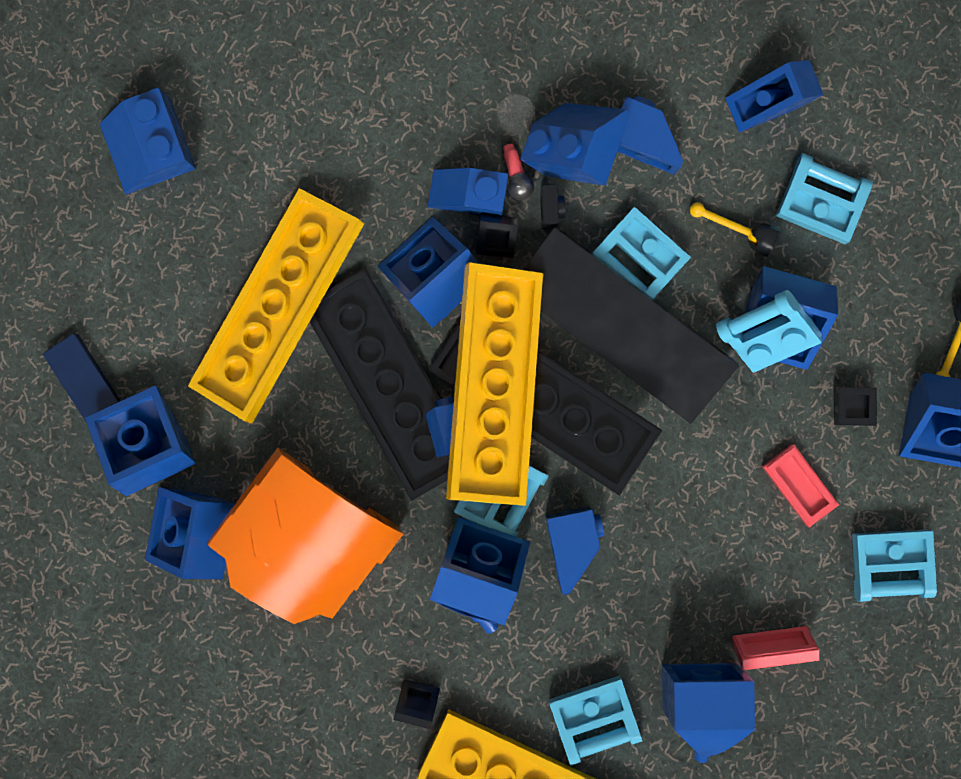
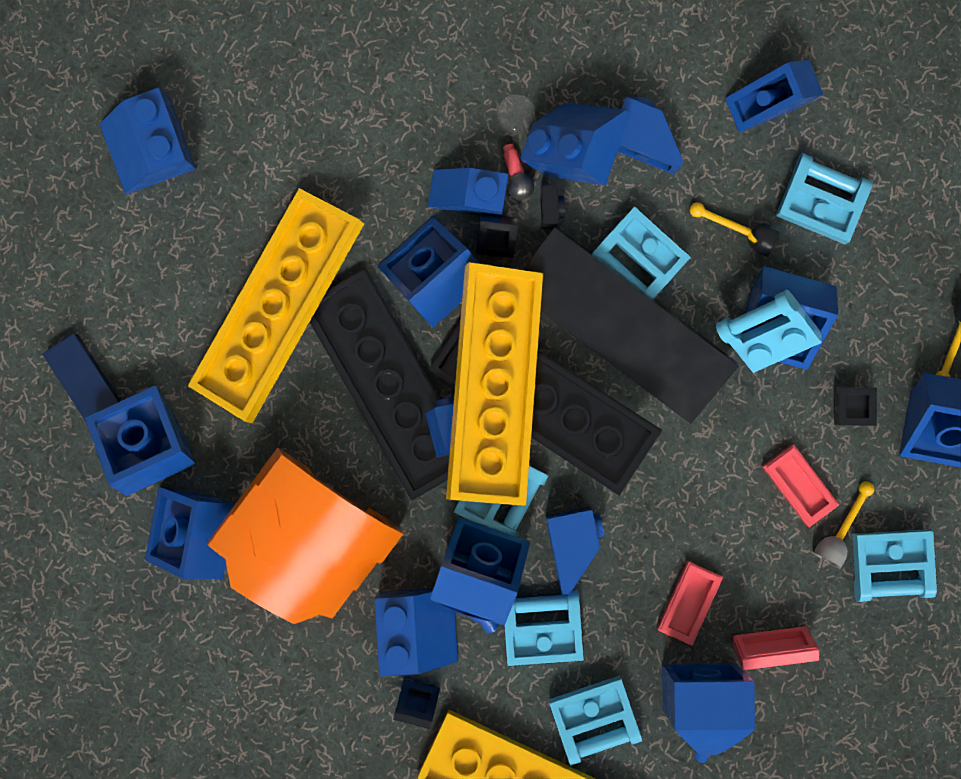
none -> blue slope [374,588,458,677]
none -> medium azure plate [505,590,584,666]
none -> coral tile [656,560,723,646]
none -> hinge [813,481,874,568]

